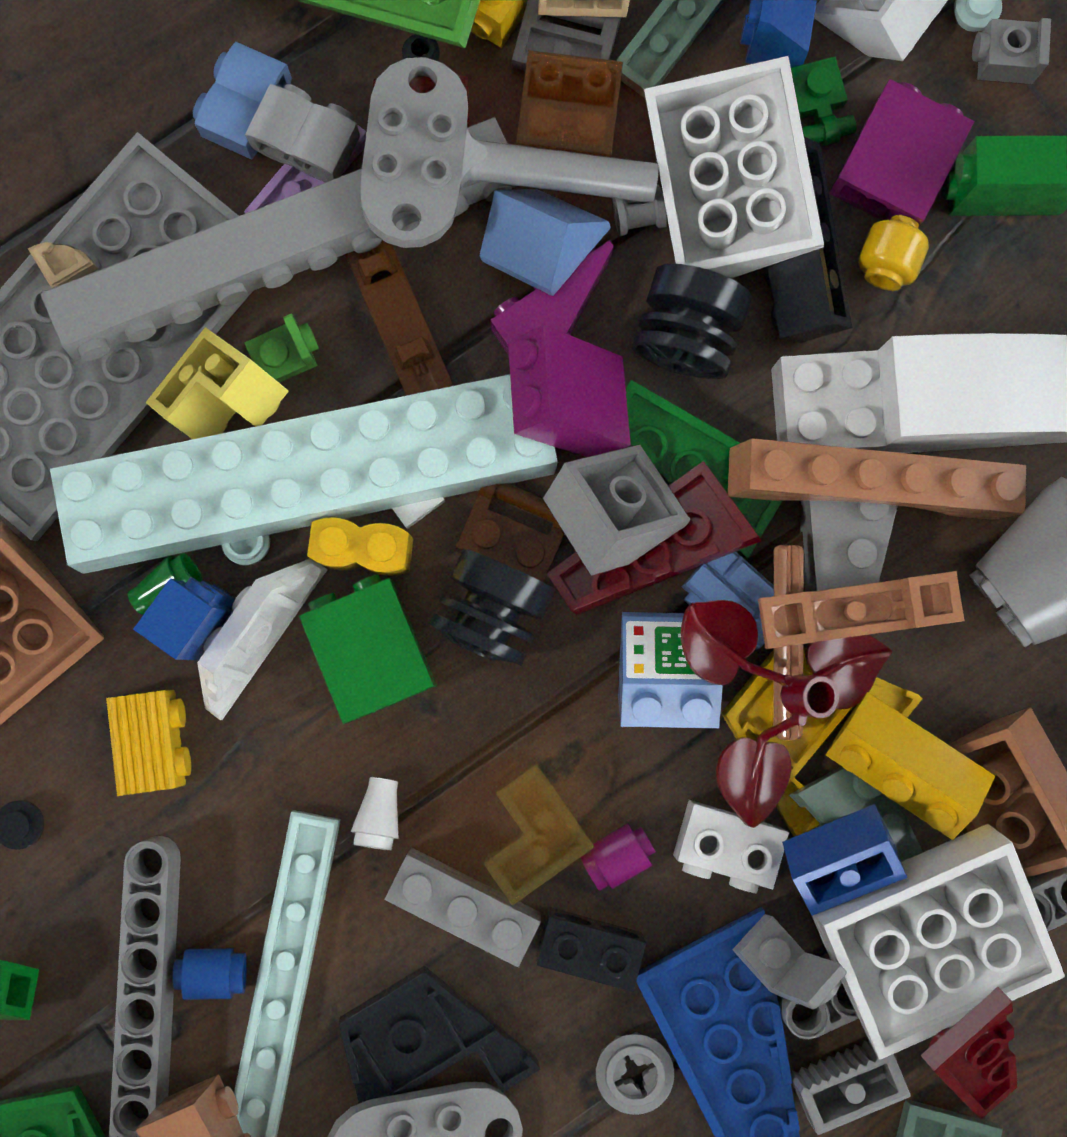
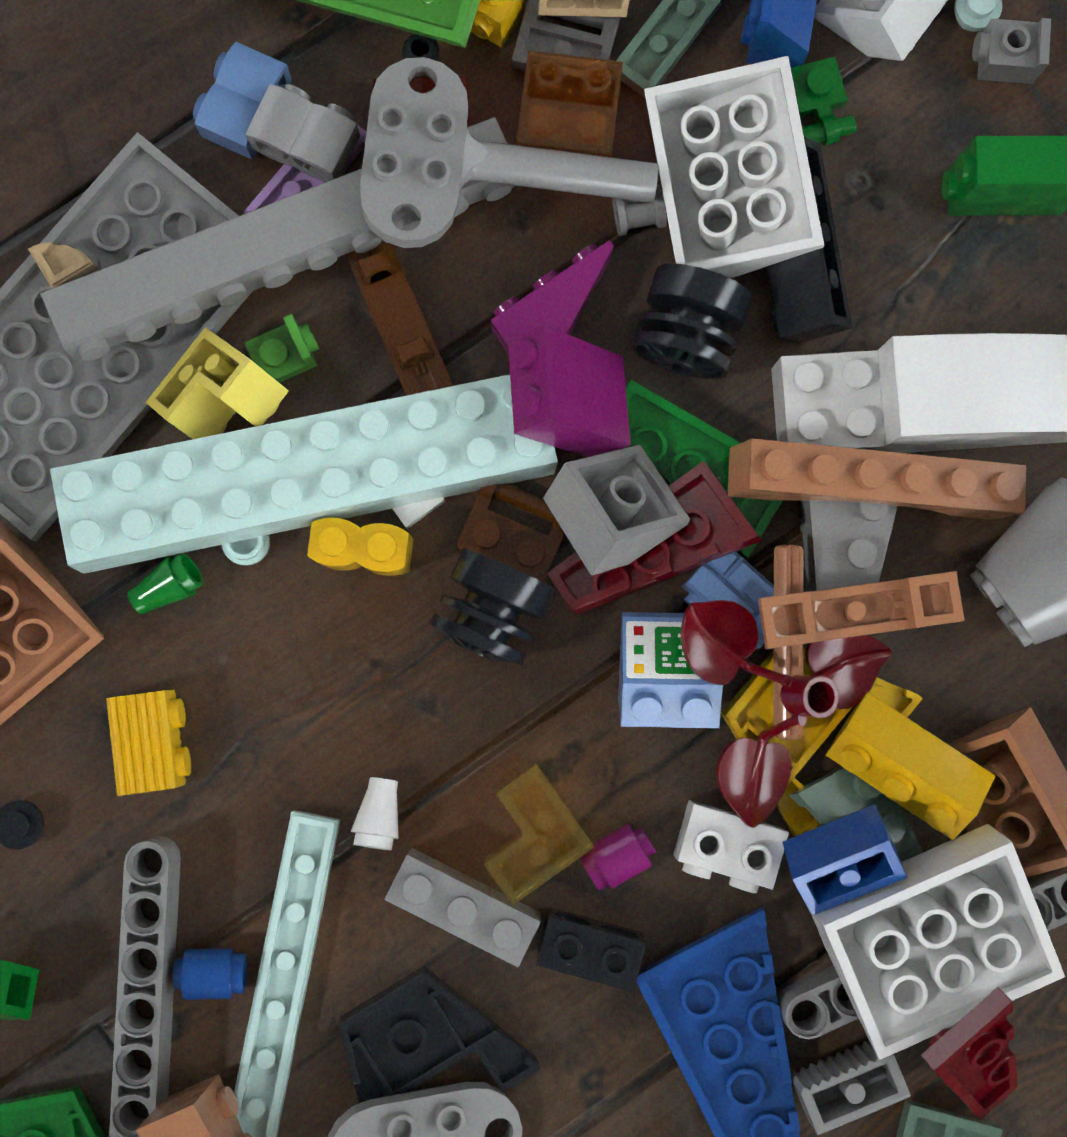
blue brick [133,577,236,660] -> none
white wing [197,559,328,720] -> none
green brick [299,574,437,724] -> none
medium blue slope [479,189,611,296] -> none
light grey gear [595,1032,674,1115] -> none
light grey bracket [732,914,847,1009] -> none
magenta brick [829,79,975,226] -> none
yellow head [858,215,929,291] -> none

